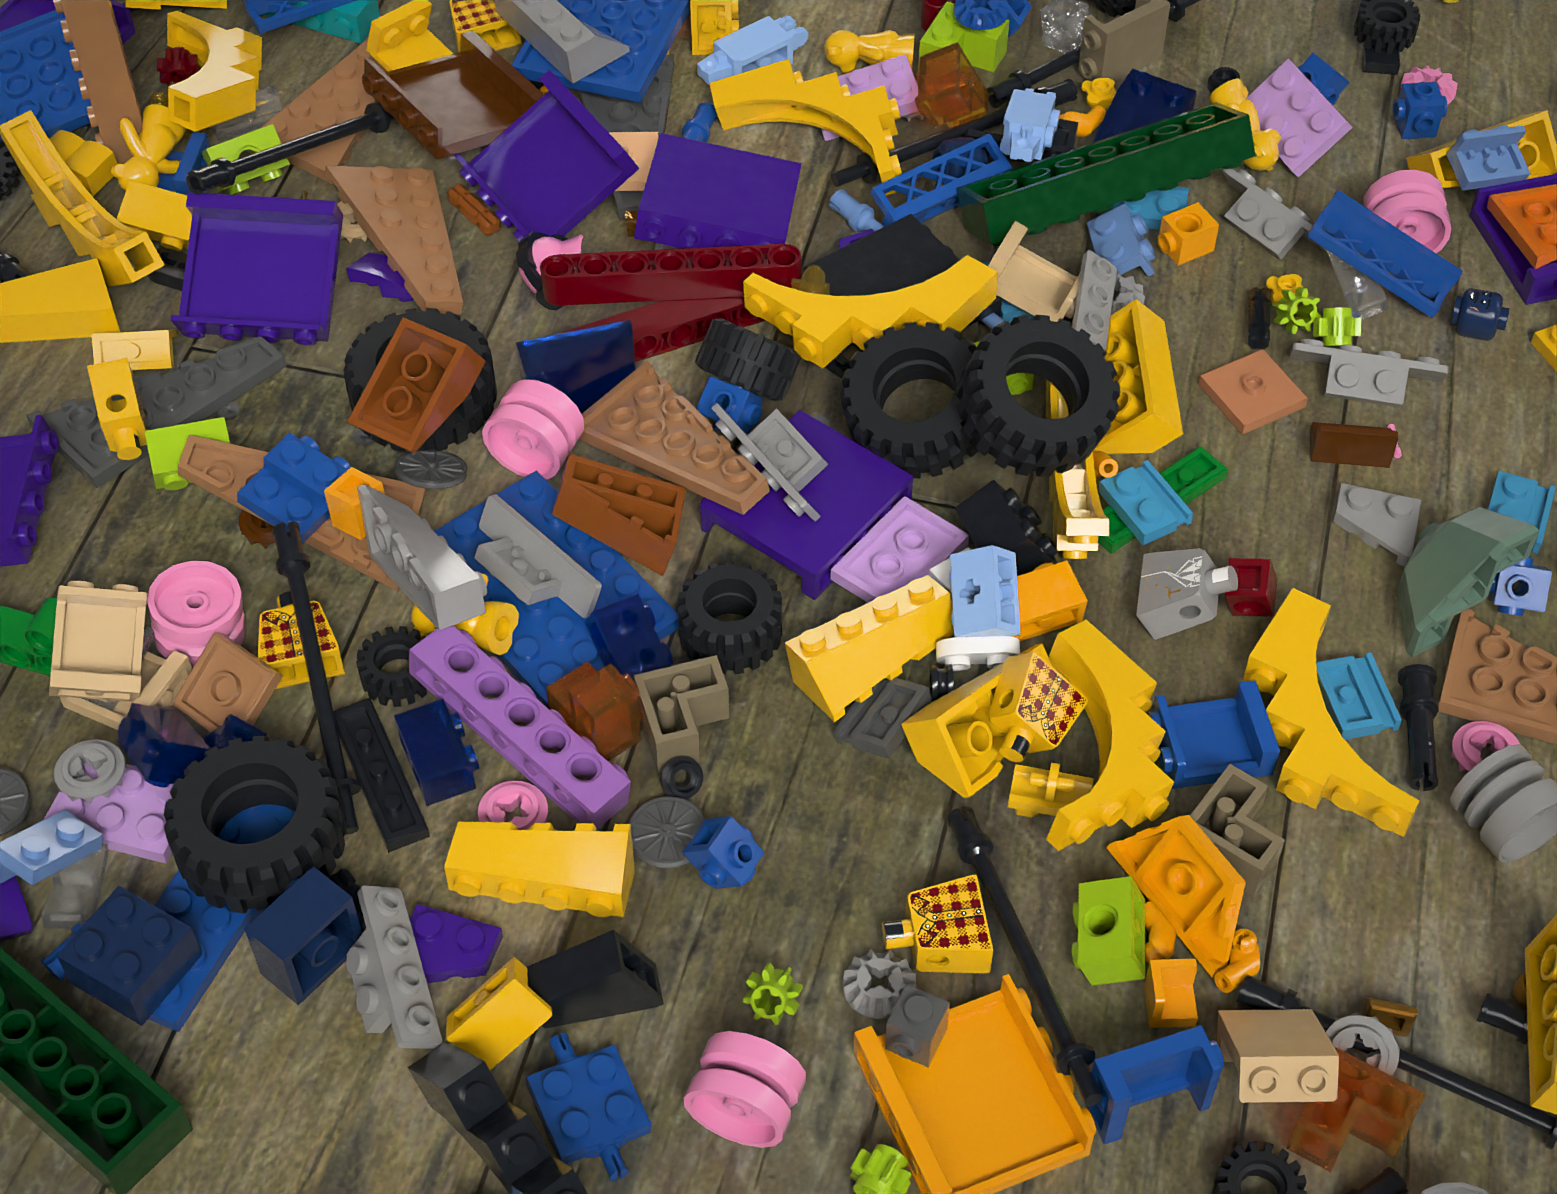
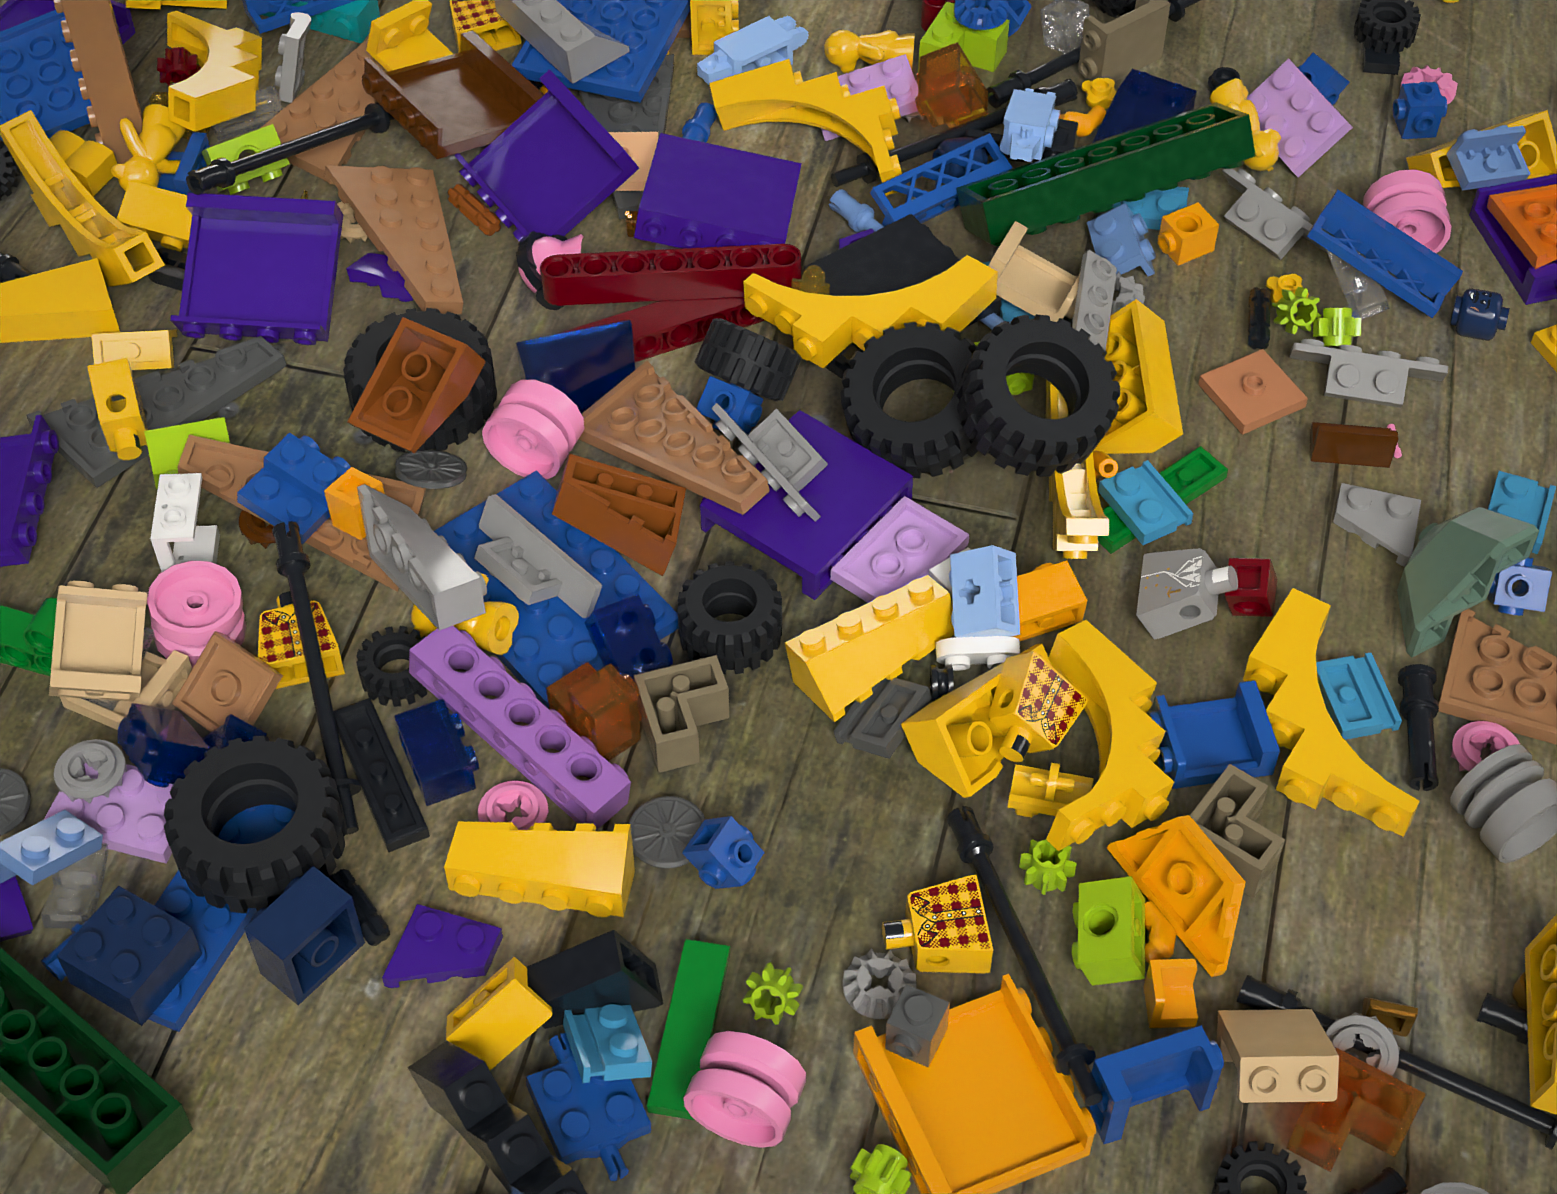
light grey bracket [346,885,443,1049] -> none
black plate [660,756,703,799] -> none
black slope [955,480,1059,576] -> none
light orange arm [1214,928,1260,993] -> none
none -> white panel [150,473,220,572]
none -> light grey plate [275,12,311,103]
none -> dark azure plate [563,1004,652,1083]
none -> green tile [647,939,730,1120]
none -> lime gear [1019,839,1077,895]

